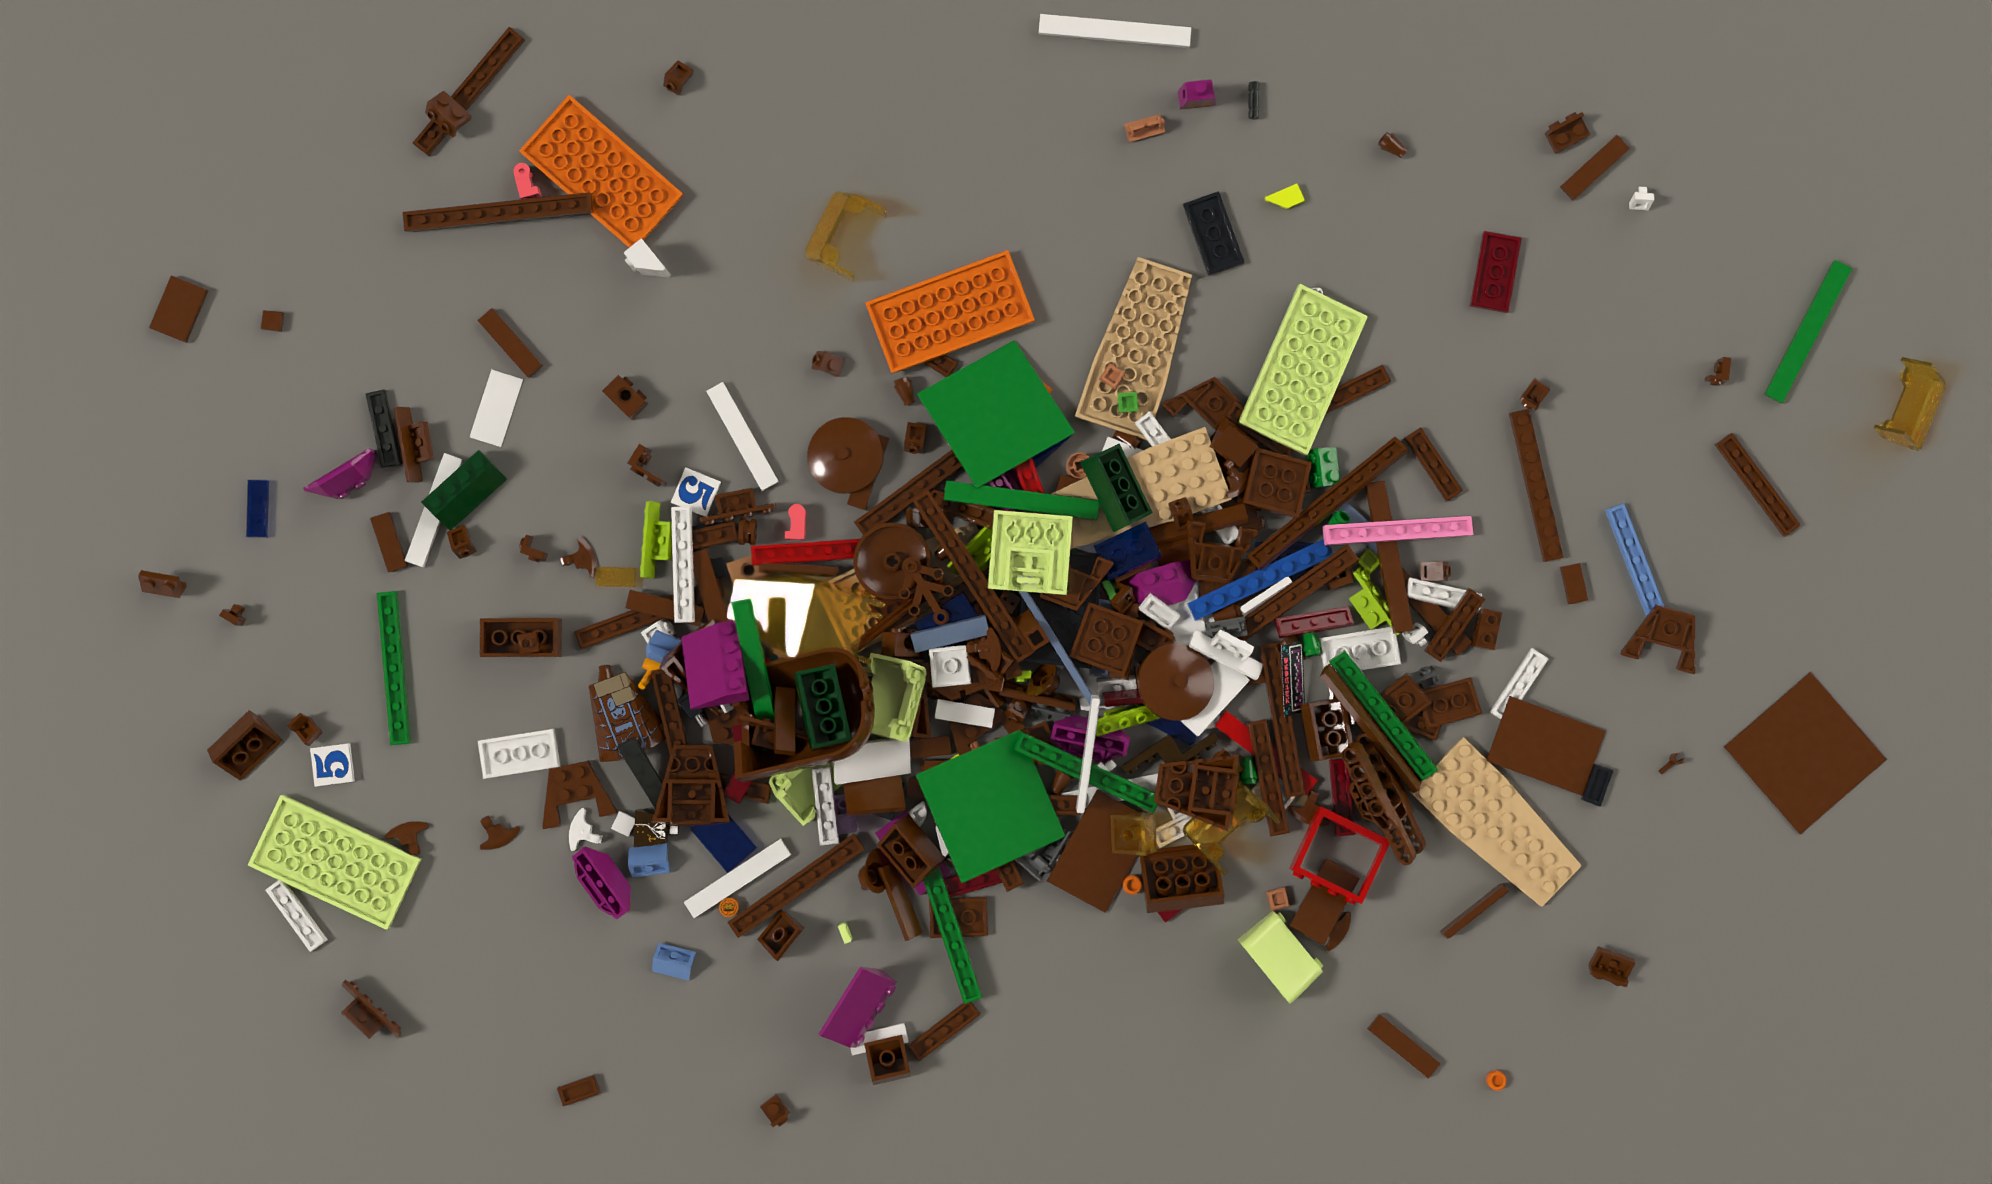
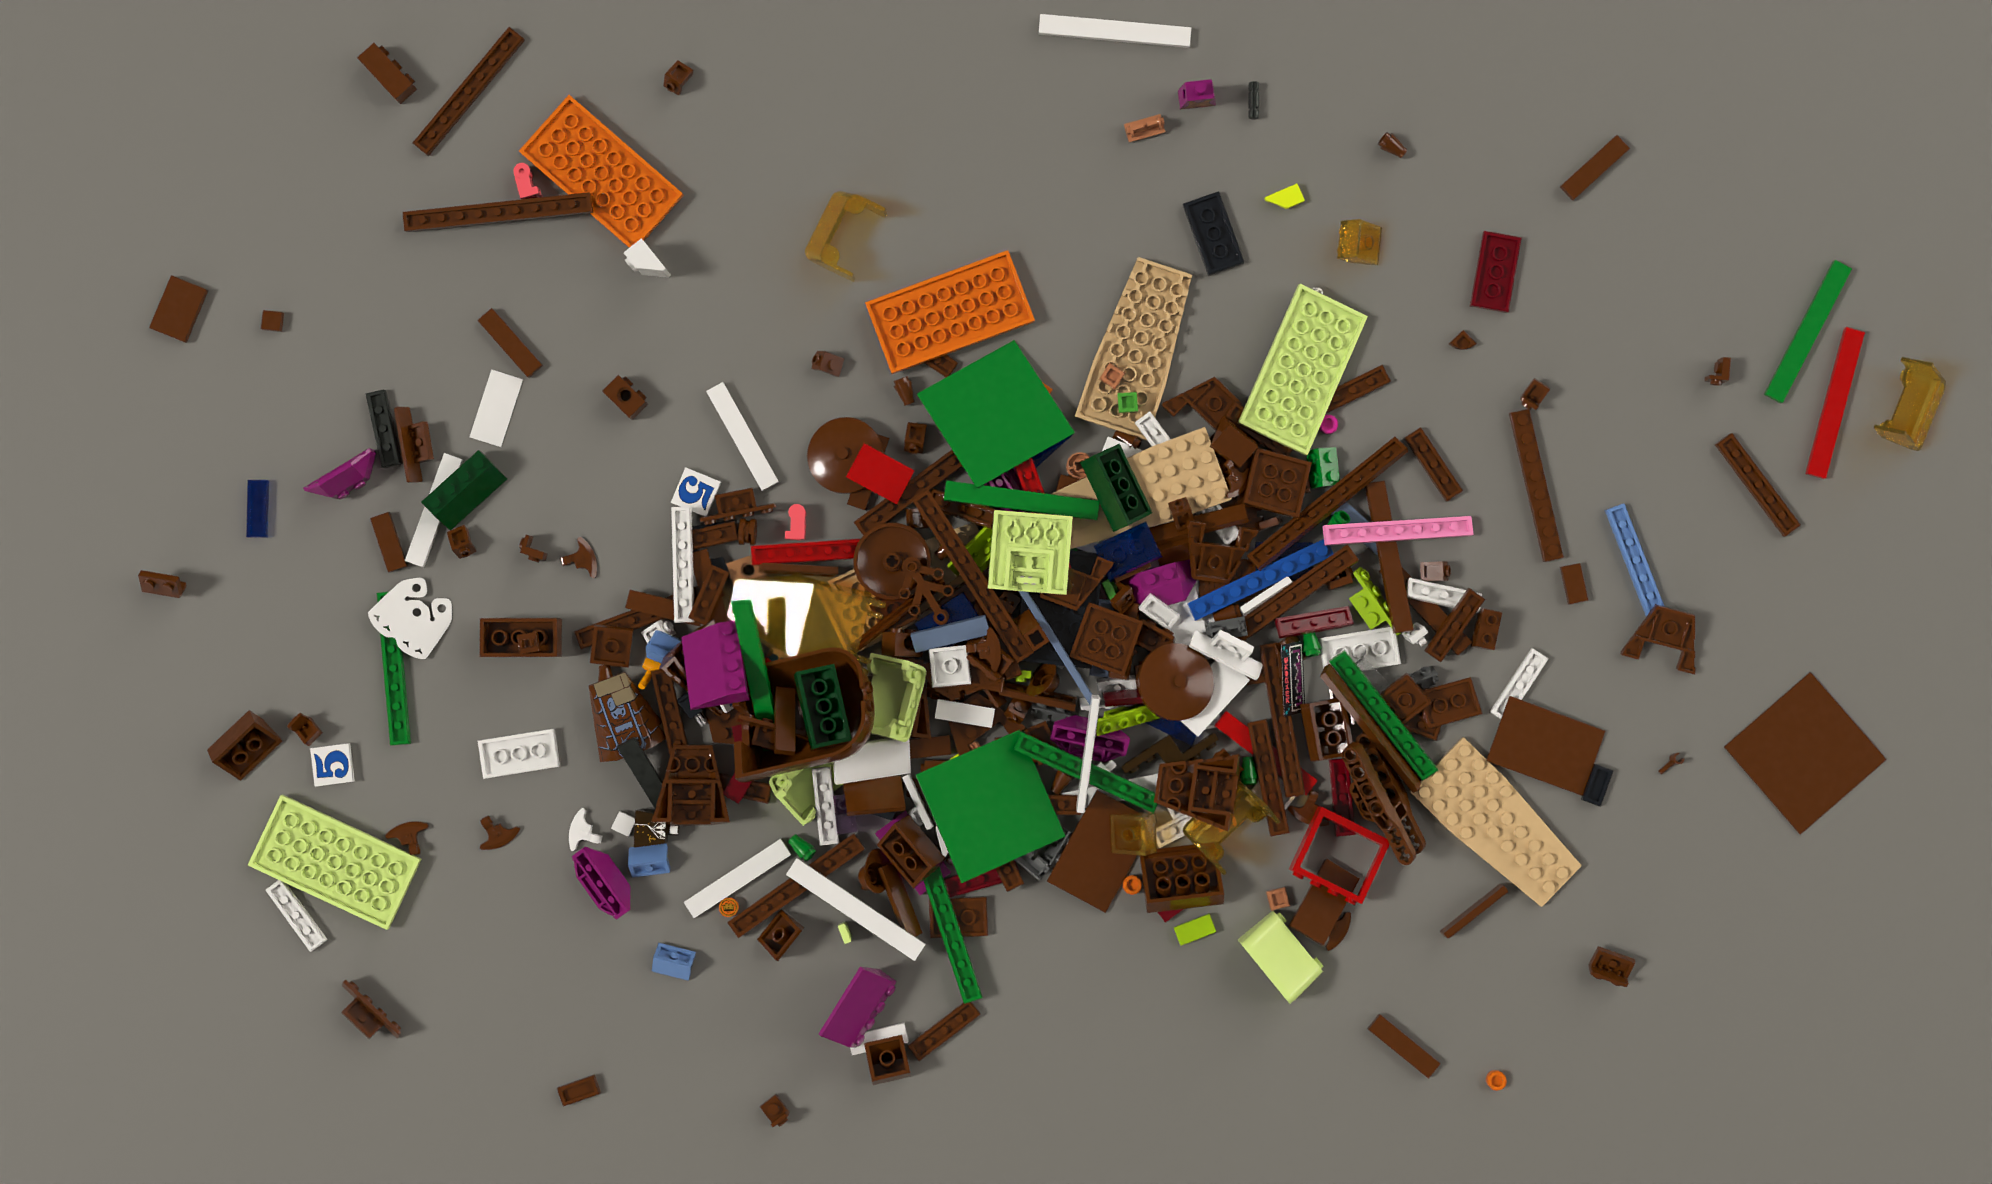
reddish brown tile [219,604,246,626] -> none
reddish brown bracket [425,91,472,138] -> none
reddish brown wing [542,761,618,829] -> none
clear yellow tile [596,567,636,587] -> none
reddish brown bracket [627,444,667,487] -> none
lime bracket [640,501,672,579] -> none
clear blue tile [690,813,758,873] -> none
lime tile [1357,548,1380,575] -> none
reddish brown bracket [1545,112,1591,154] -> none
white tile [1629,187,1654,211] -> none
none -> reddish brown brick [357,43,417,104]
none -> white piece [368,578,452,659]
none -> reddish brown plate [590,624,633,668]
none -> reddish brown plate [688,565,729,626]
none -> white tile [786,858,926,961]
none -> green cone [788,834,817,862]
none -> red tile [846,443,915,504]
none -> white tile [902,774,934,830]
none -> lime tile [1173,913,1216,946]
none -> reddish brown tile [1259,516,1283,530]
none -> dark pink tile [1319,415,1338,434]
none -> clear yellow slope [1337,219,1382,265]
none -> clear tile [1356,656,1390,694]
none -> reddish brown tile [1449,330,1477,350]
none -> red tile [1805,327,1865,479]

